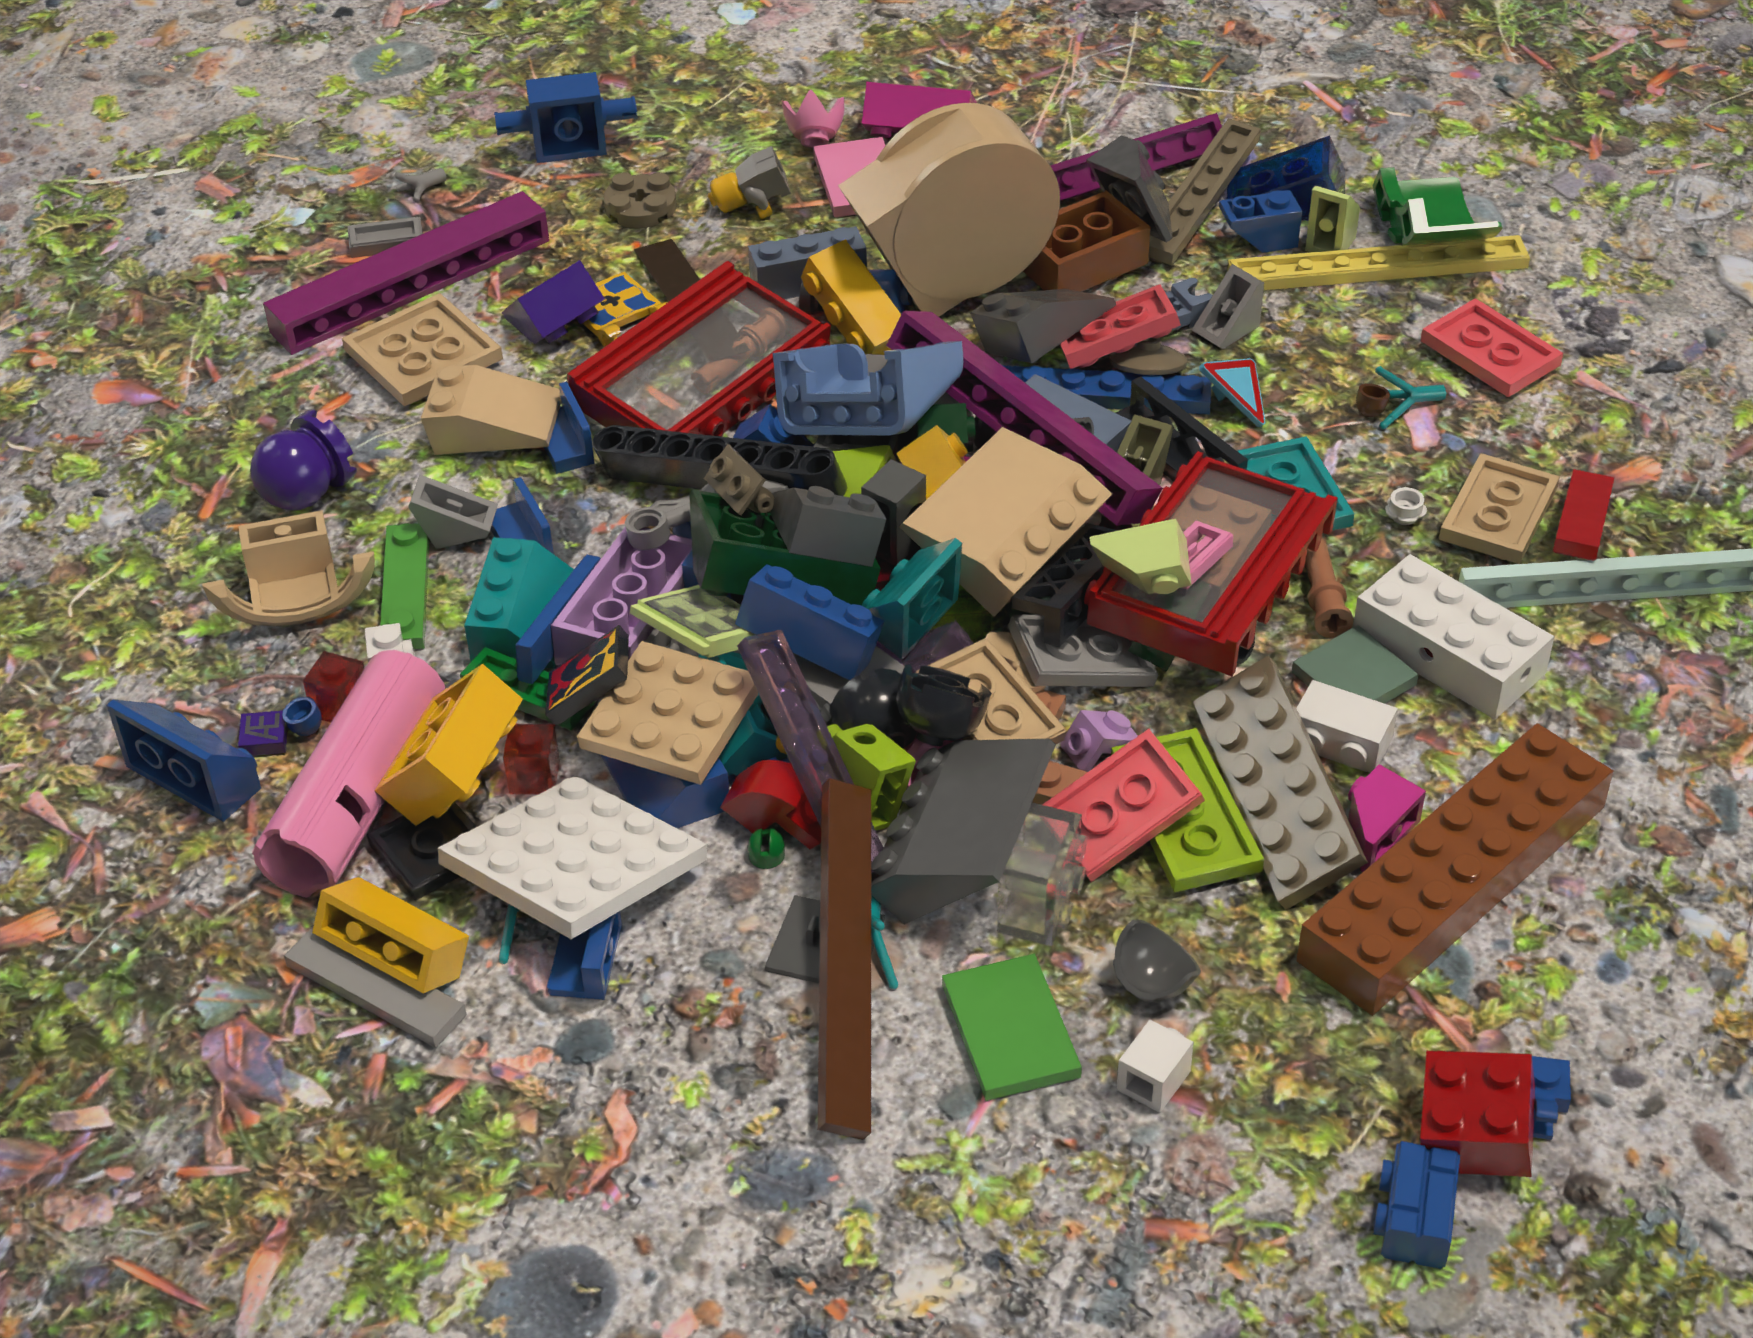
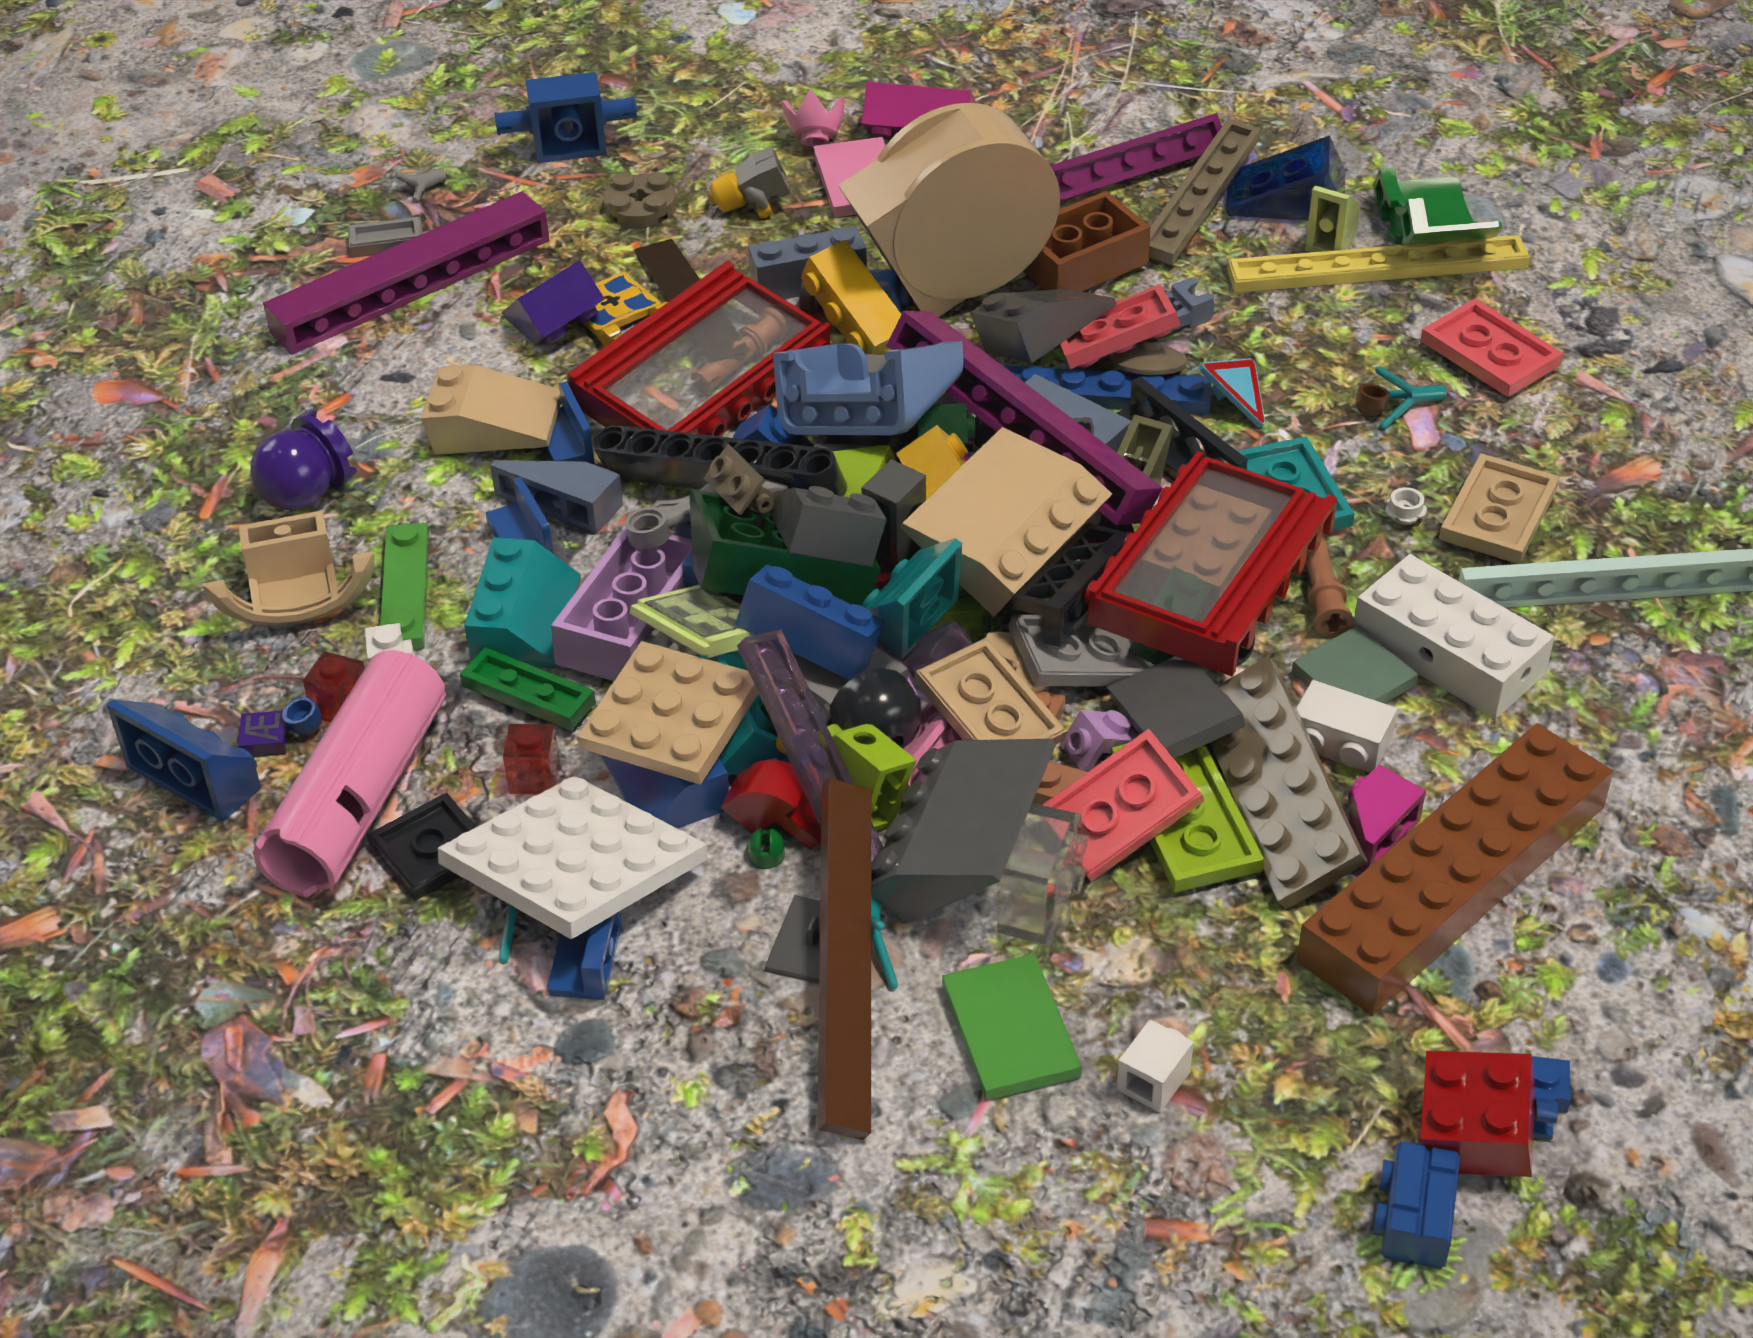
light grey tile [284,927,467,1048] -> none
yellow brick [312,877,469,994] -> none
tan plate [342,293,503,407] -> none
yellow brick [374,664,523,826] -> none
light grey slope [408,475,498,549] -> none
blue tile [516,554,601,684] -> none
black tile [545,625,629,726] -> none
black cylinder [896,665,992,746] -> none
dark grey slope [1087,135,1173,243] -> none
yellowish green slope [1090,519,1192,594] -> none
dark grey helmet [1113,919,1201,1003] -> none
bright pink tile [1182,521,1233,589] -> none
light grey slope [1192,264,1264,349] -> none
blue slope [1219,190,1302,253] -> none
red tile [1553,469,1615,561] -> none
none -> sand blue slope [490,460,623,534]
none -> dark grey tile [1107,656,1245,759]

